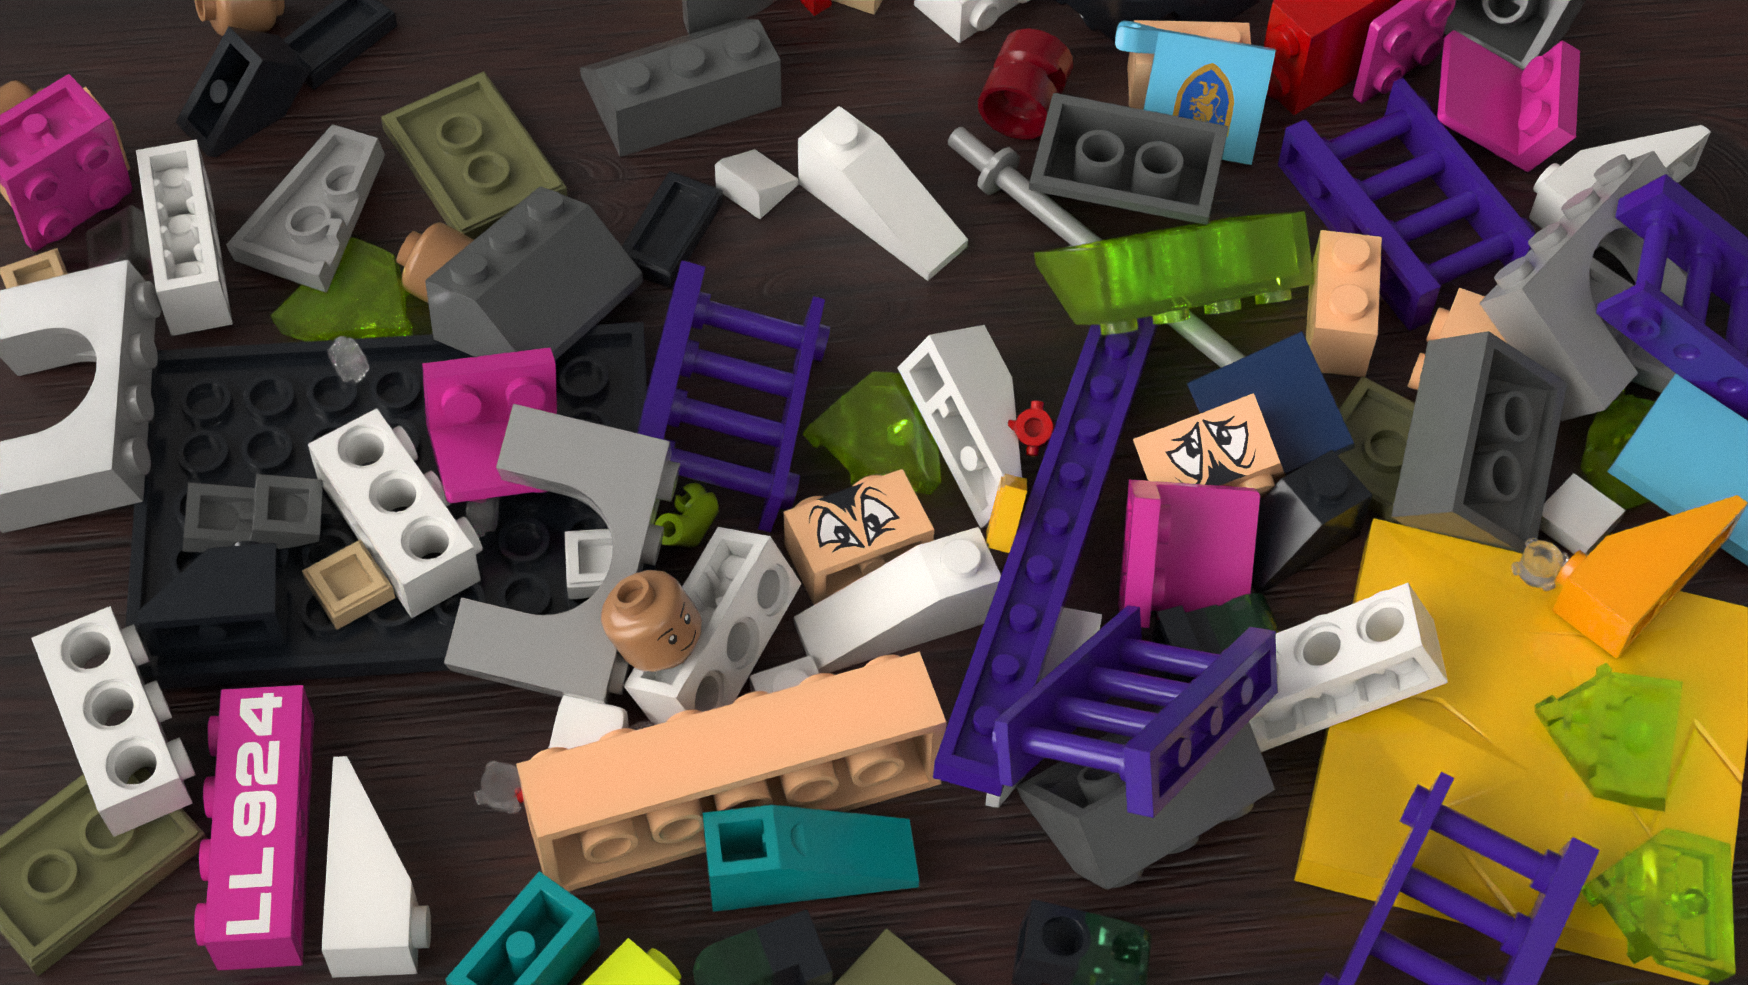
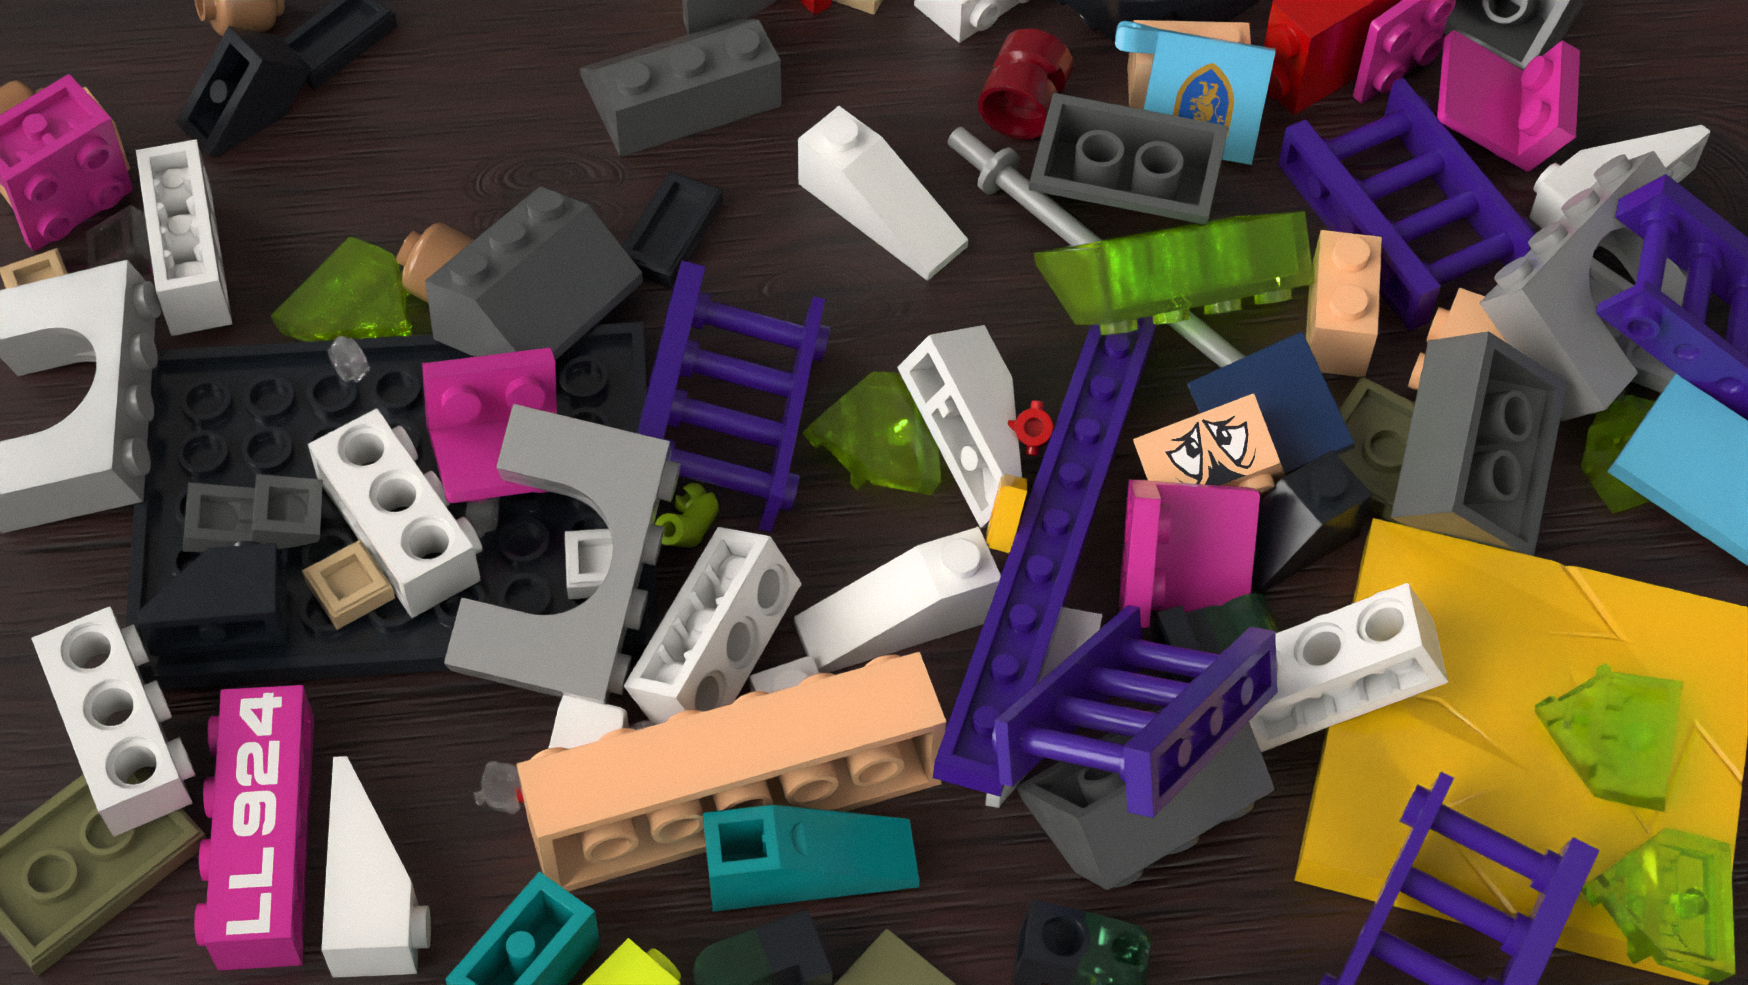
light grey wing [226,124,385,293] -> none
olive tile [381,71,568,240] -> none
medium nougat head [601,570,702,672] -> none
white slope [715,149,799,219] -> none
light nougat brick [784,469,934,605] -> none
clear piece [1511,537,1569,591] -> none
white tile [1539,473,1626,555] -> none
light orange slope [1552,495,1748,659] -> none

